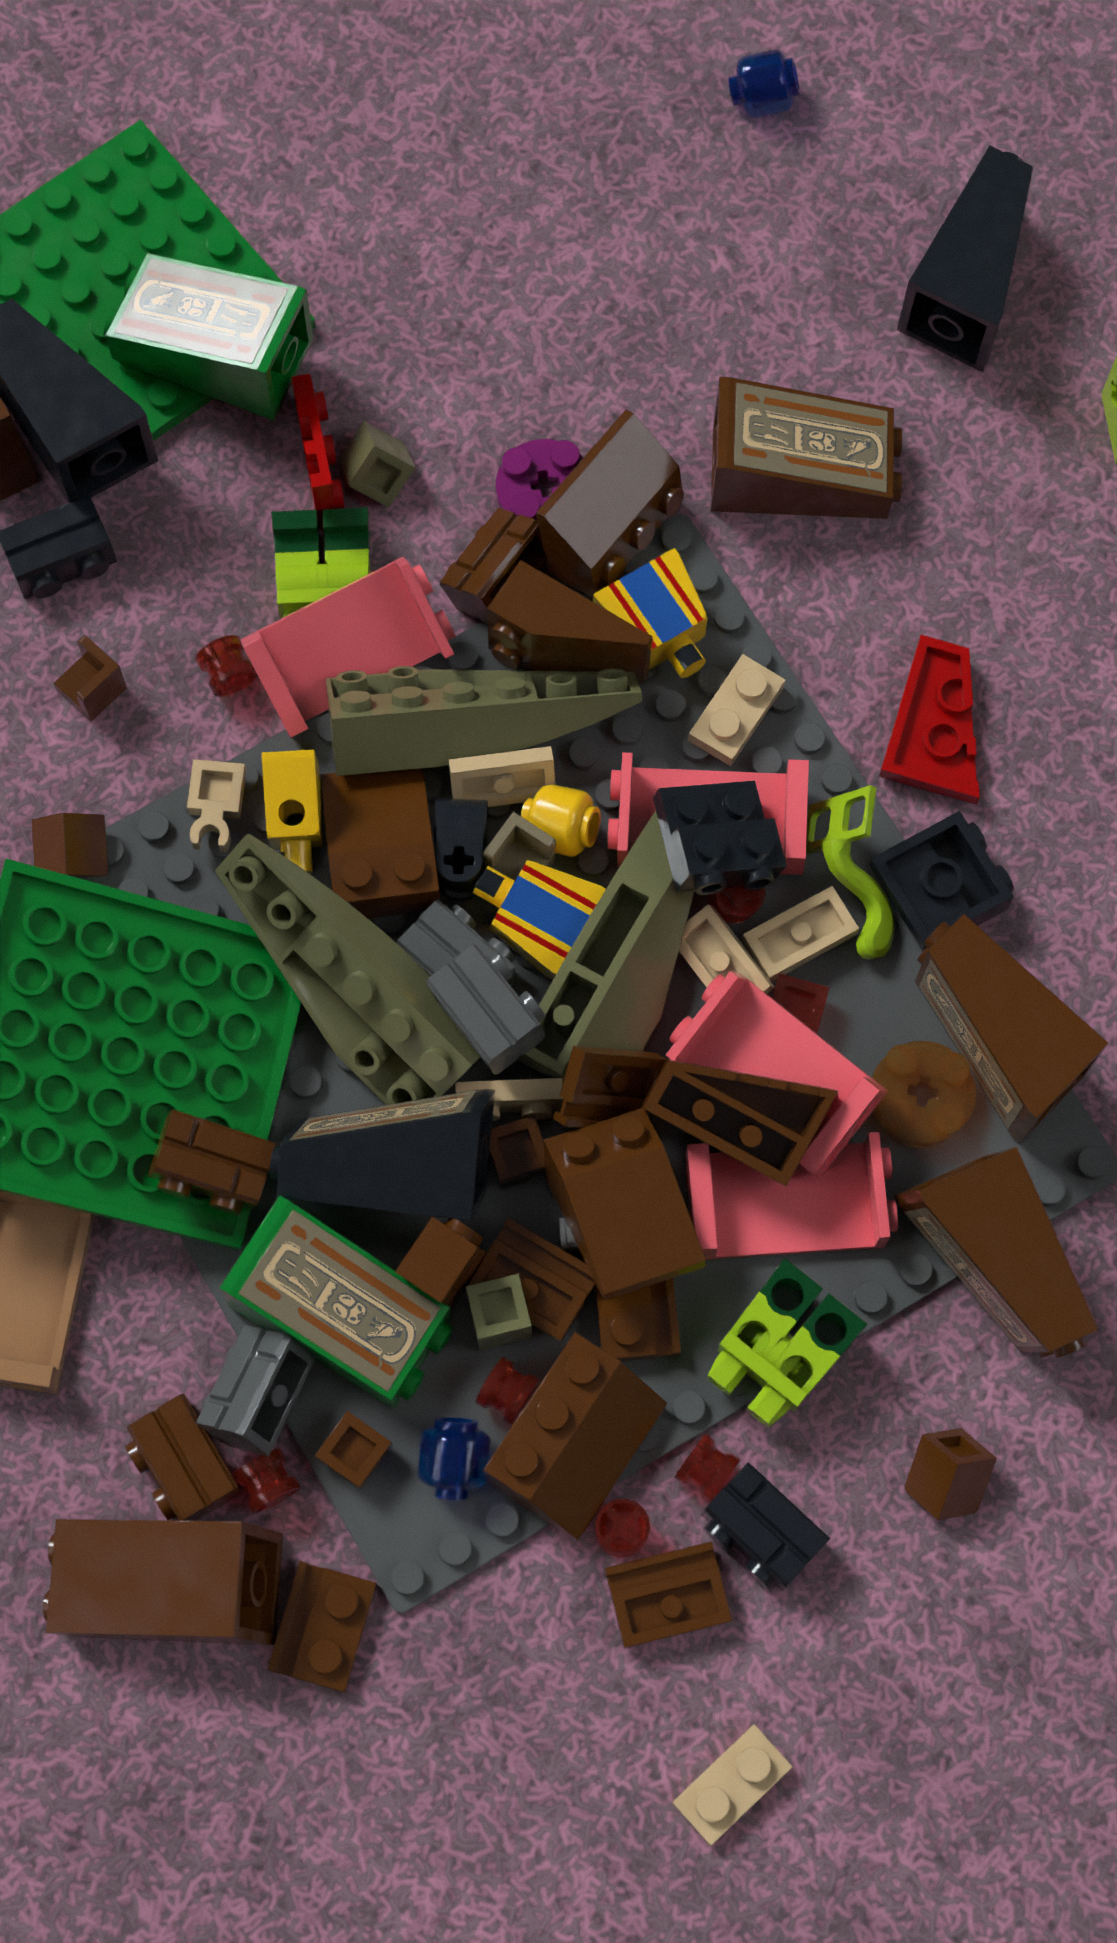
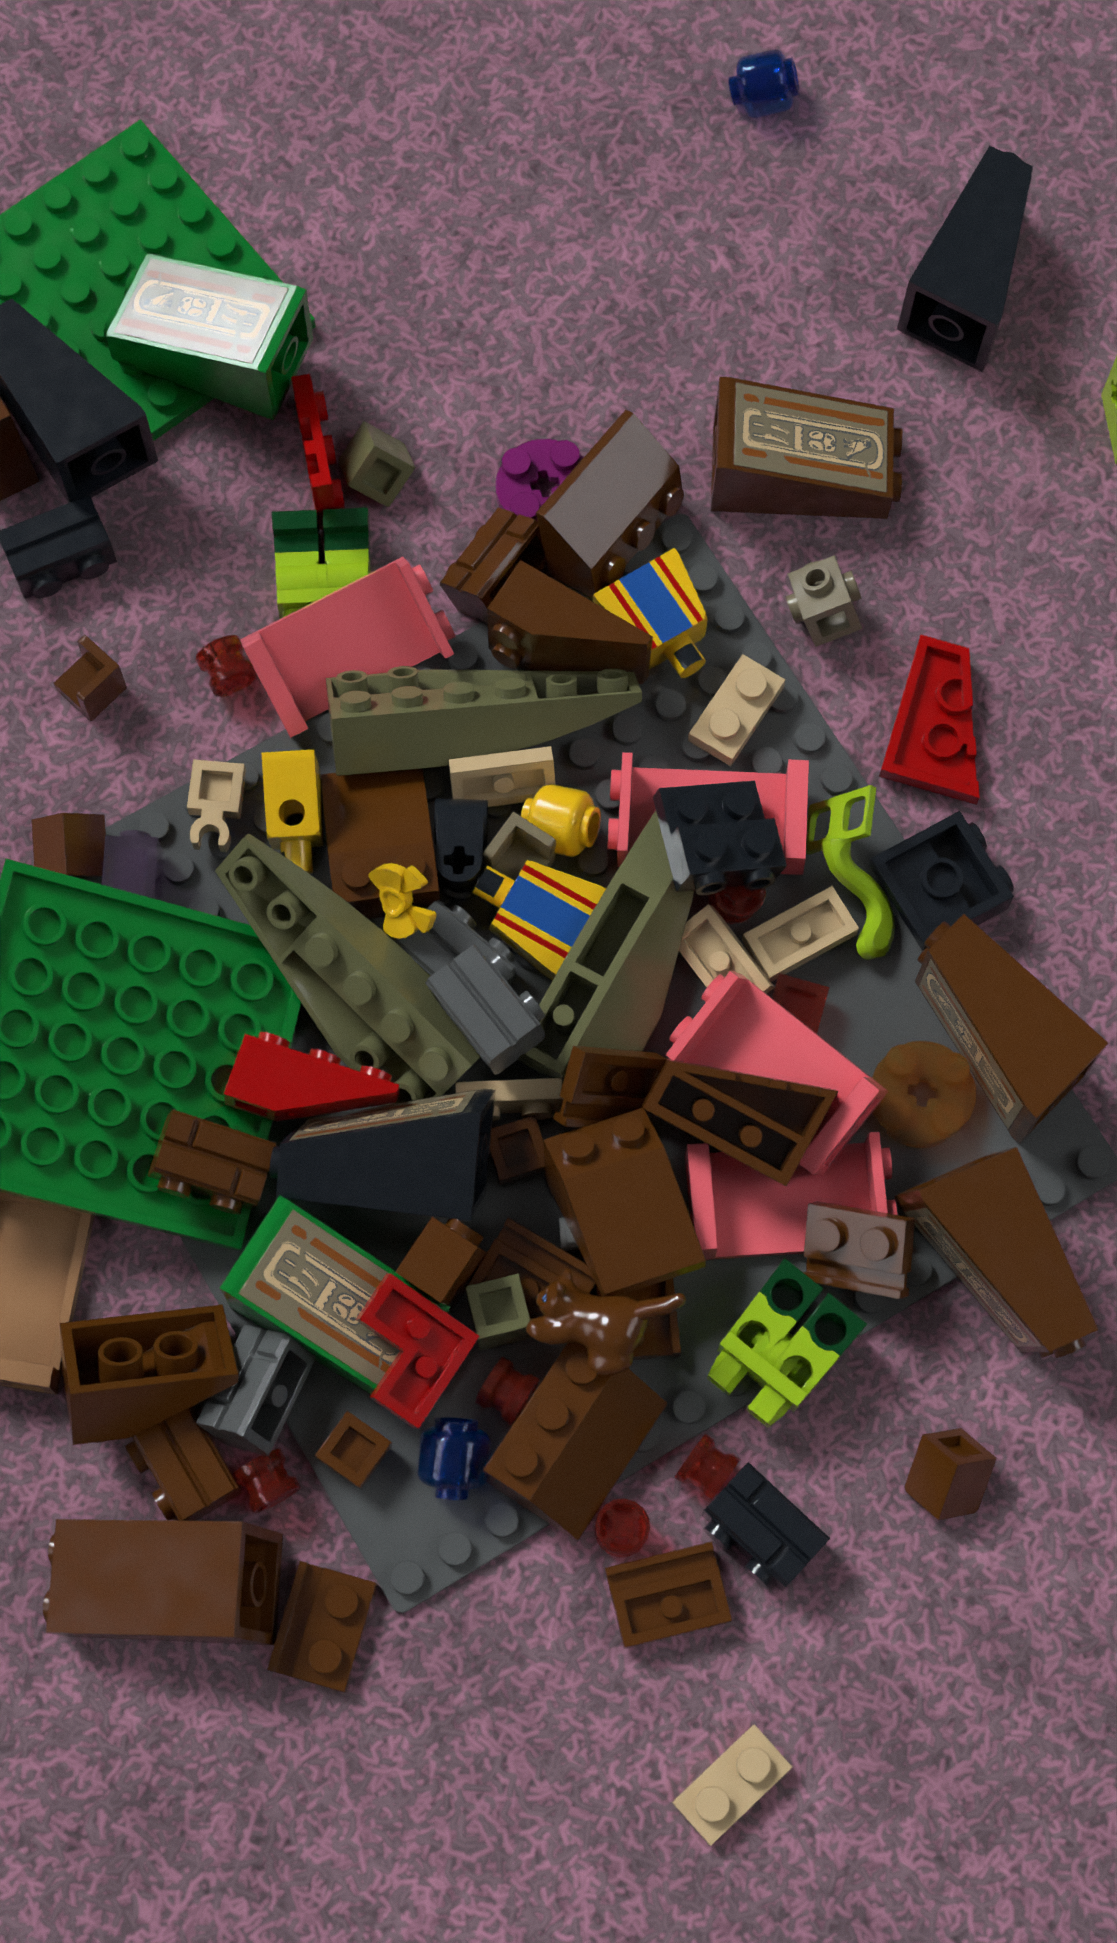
none -> reddish brown slope [59,1304,239,1445]
none -> clear purple brick [102,830,164,901]
none -> red slope [224,1032,399,1122]
none -> red plate [355,1273,480,1429]
none -> yellow piece [368,863,437,939]
none -> reddish brown animal [526,1268,686,1375]
none -> dark tan brick [785,555,863,647]
none -> reddish brown plate [803,1201,915,1299]

